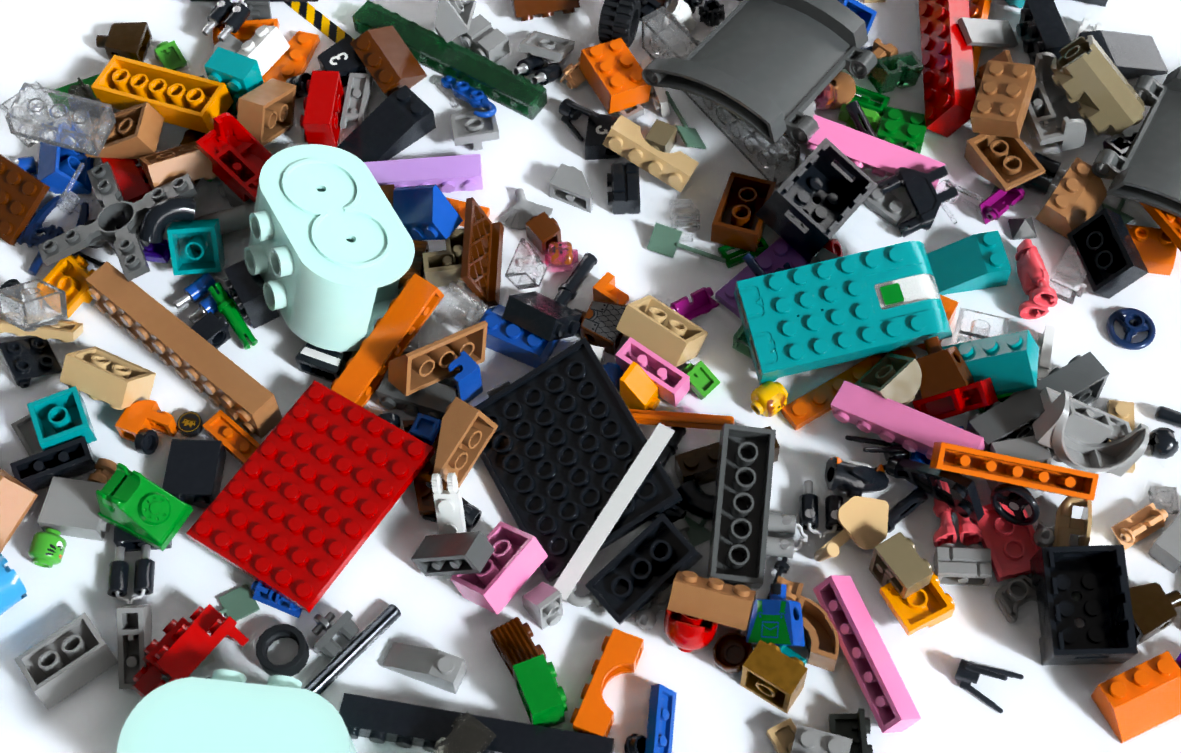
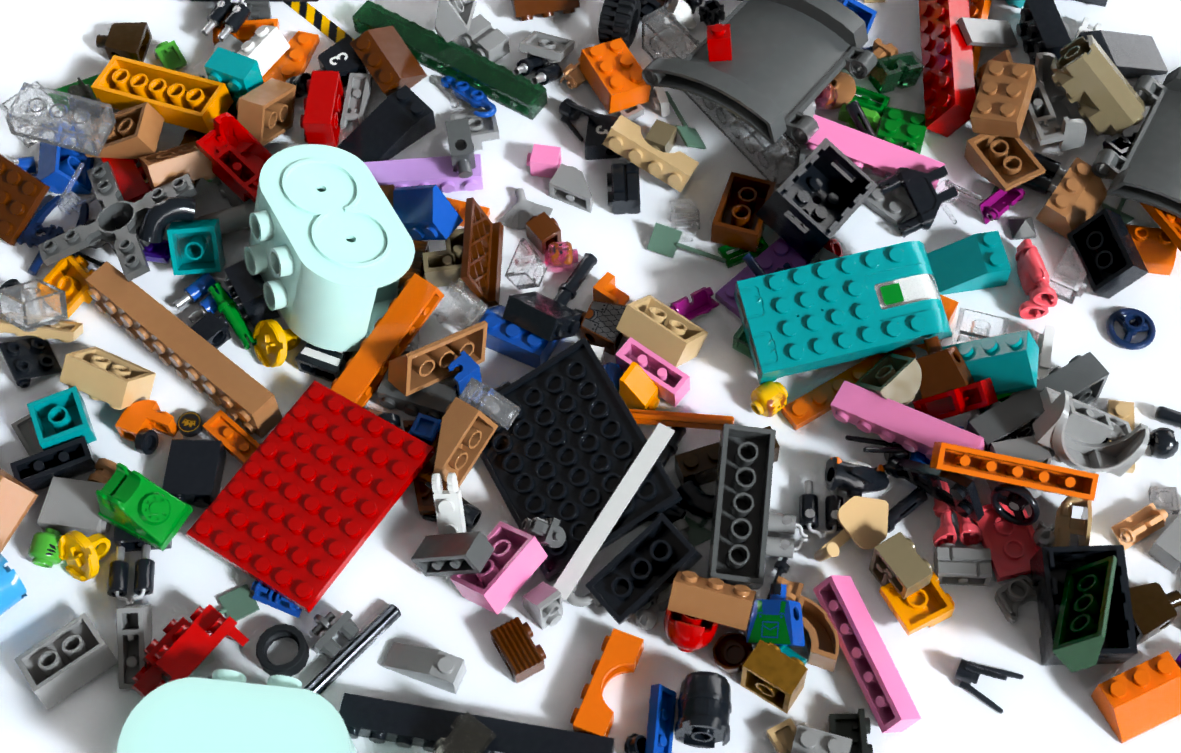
green brick [512,654,568,727] -> none
bright green bracket [681,360,721,400] -> none
none -> yellow tile [58,530,111,582]
none -> yellow tile [253,319,301,368]
none -> dark grey torso [445,118,476,178]
none -> clear slope [459,378,521,430]
none -> dark grey hips [520,517,566,548]
none -> bright pink brick [526,144,562,178]
none -> black piece [675,671,732,749]
none -> red brick [707,24,732,62]
none -> dark green slope [1052,555,1117,673]

